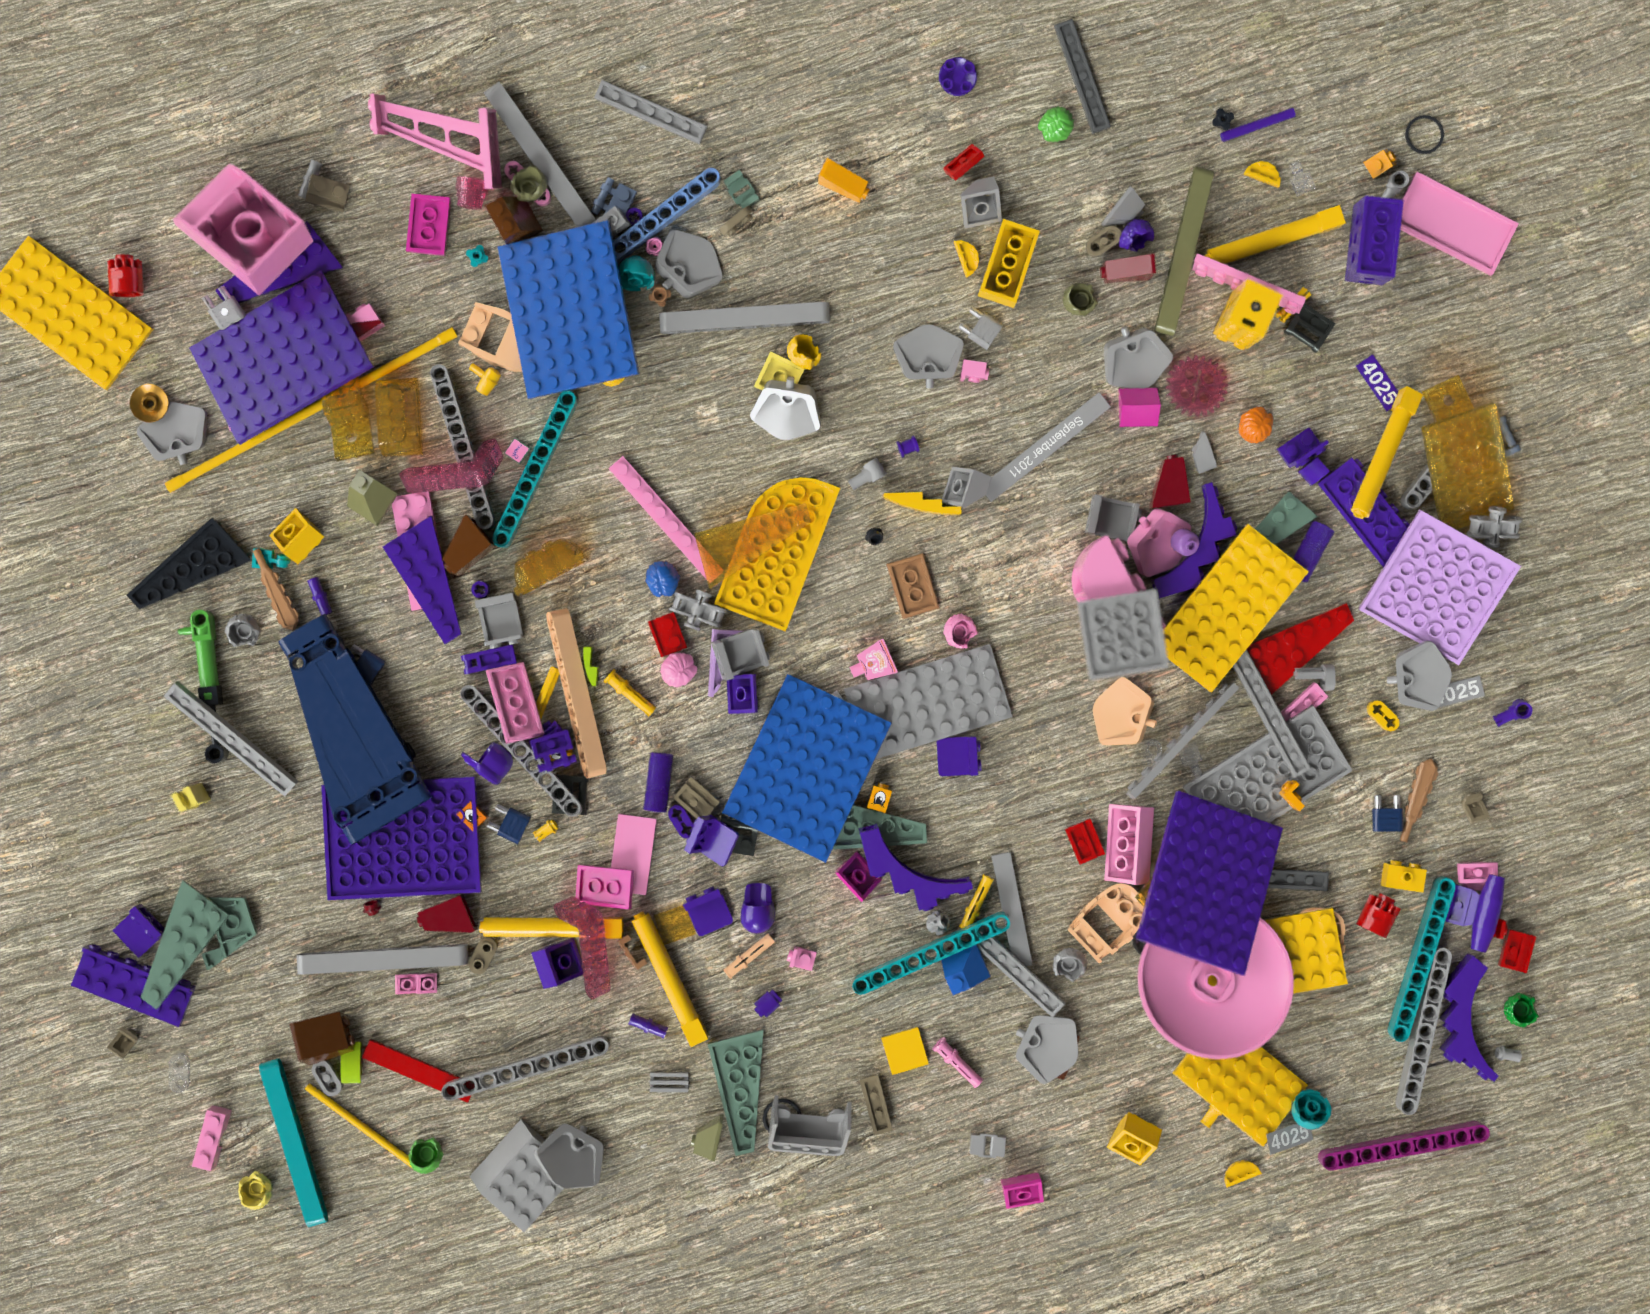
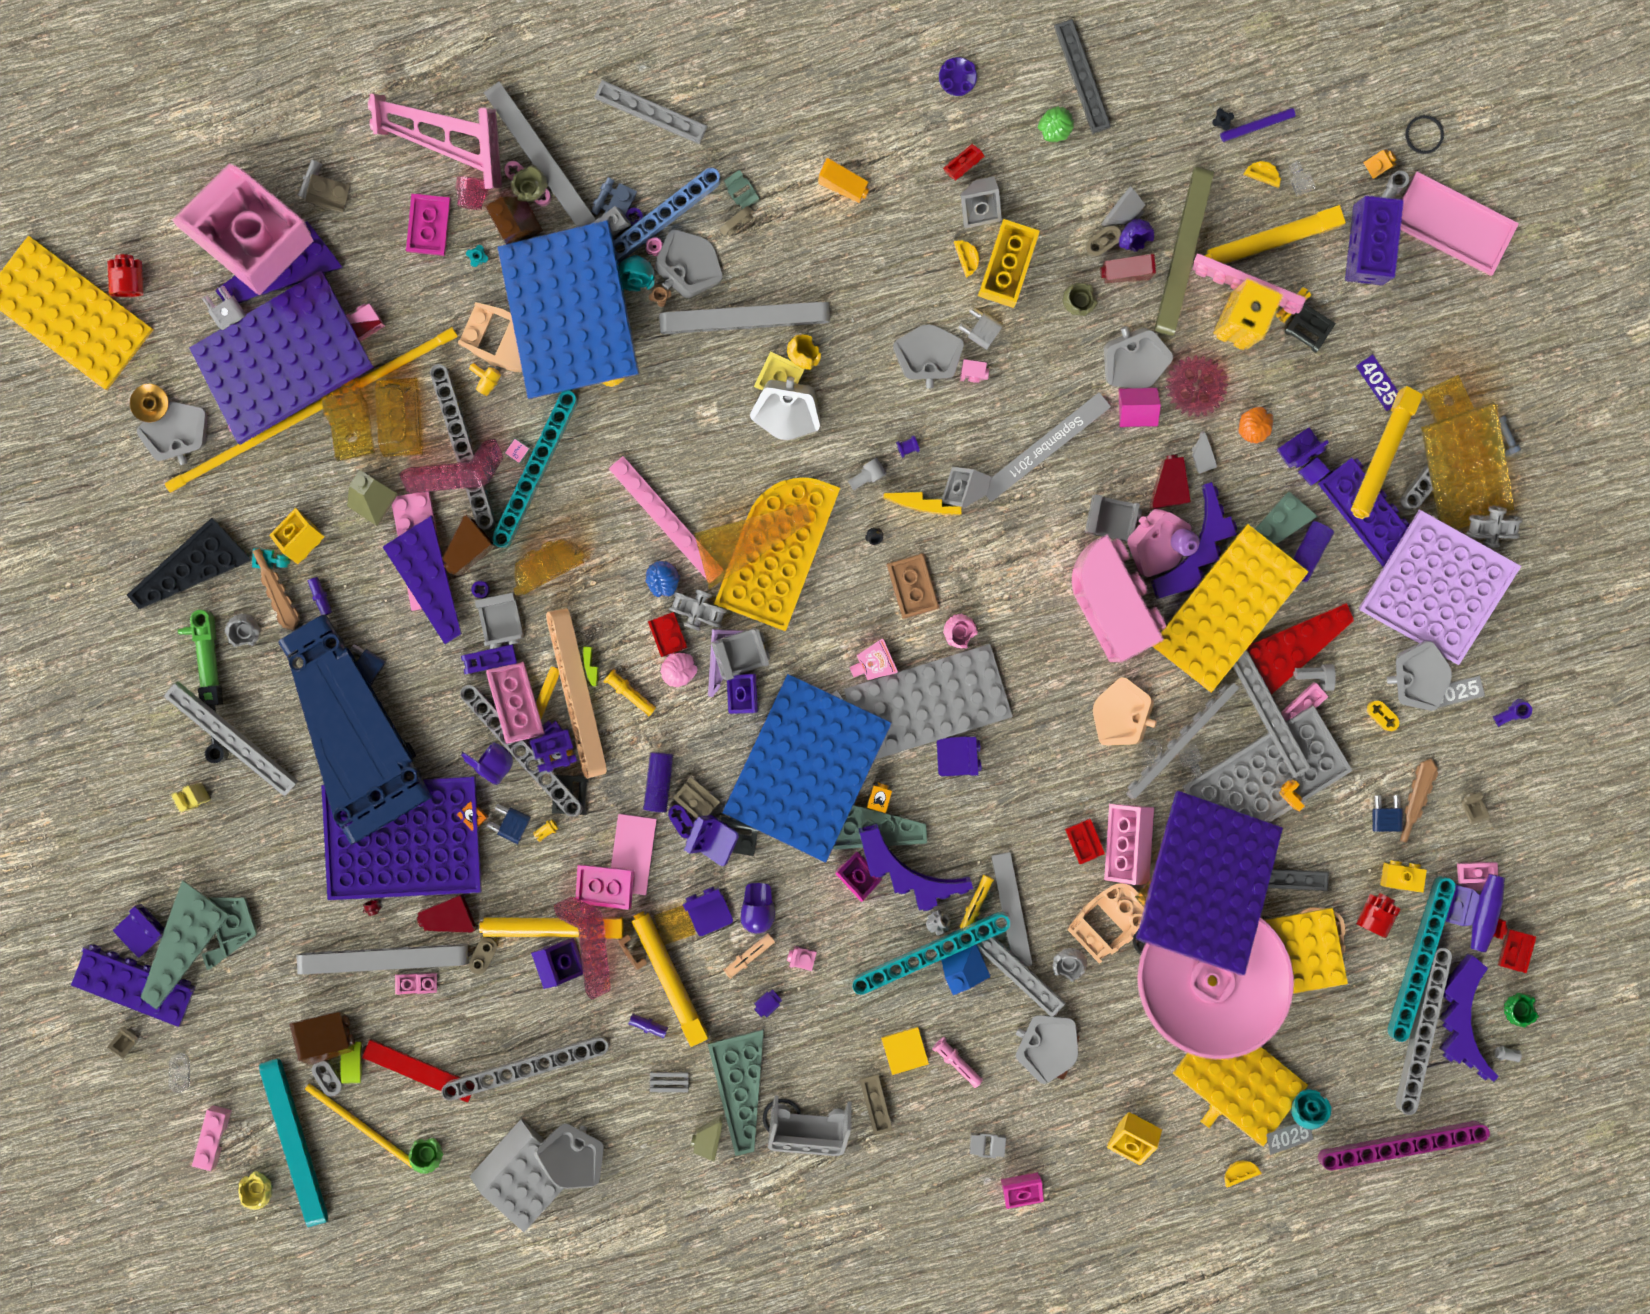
light grey plate [1077,589,1169,680] -> none

